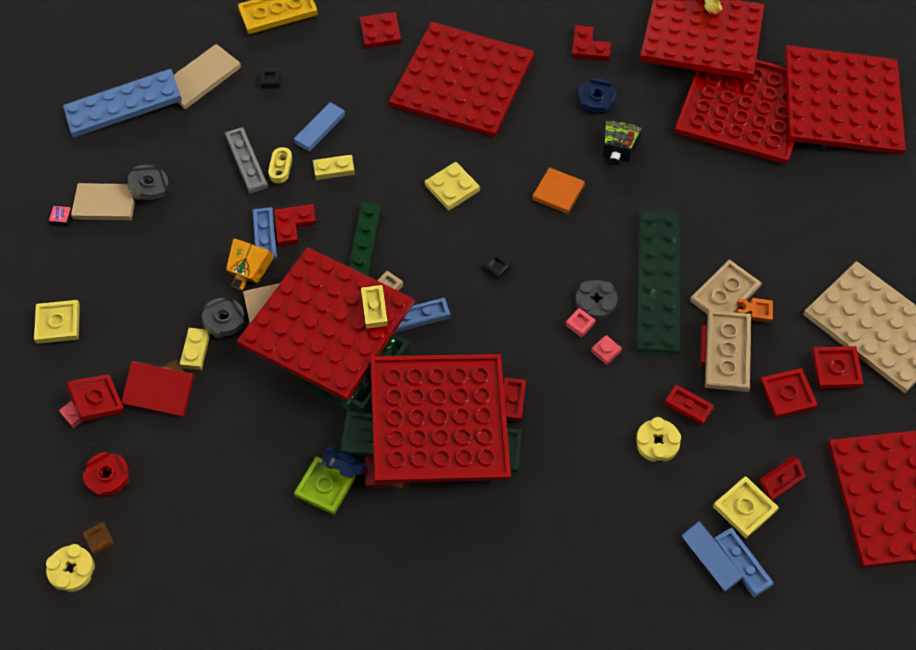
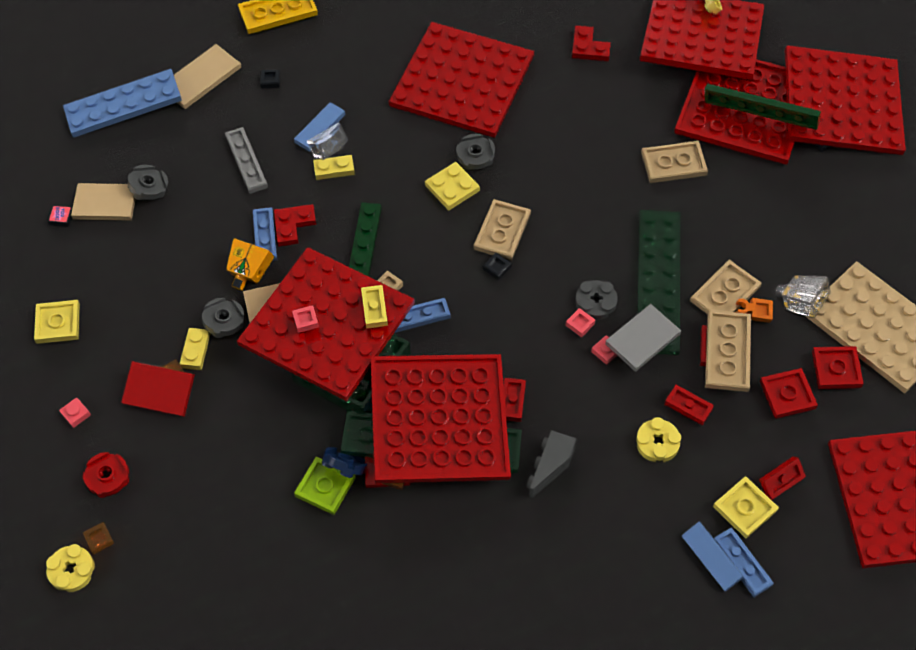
red plate [66,374,124,422] -> none
light yellow plate [268,147,292,183] -> none
red plate [360,12,401,49] -> none
orange tile [532,167,585,214] -> none
dark blue plate [578,78,617,114] -> none
torso [603,119,642,166] -> none
none -> coral plate [292,305,319,333]
none -> clear slope [307,123,348,160]
none -> dark grey plate [456,134,495,170]
none -> tan tile [474,199,531,261]
none -> dark grey slope [527,430,577,498]
none -> light grey tile [605,304,681,372]
none -> tan tile [641,141,708,183]
none -> dark green plate [705,84,821,130]
none -> clear torso [776,275,831,318]

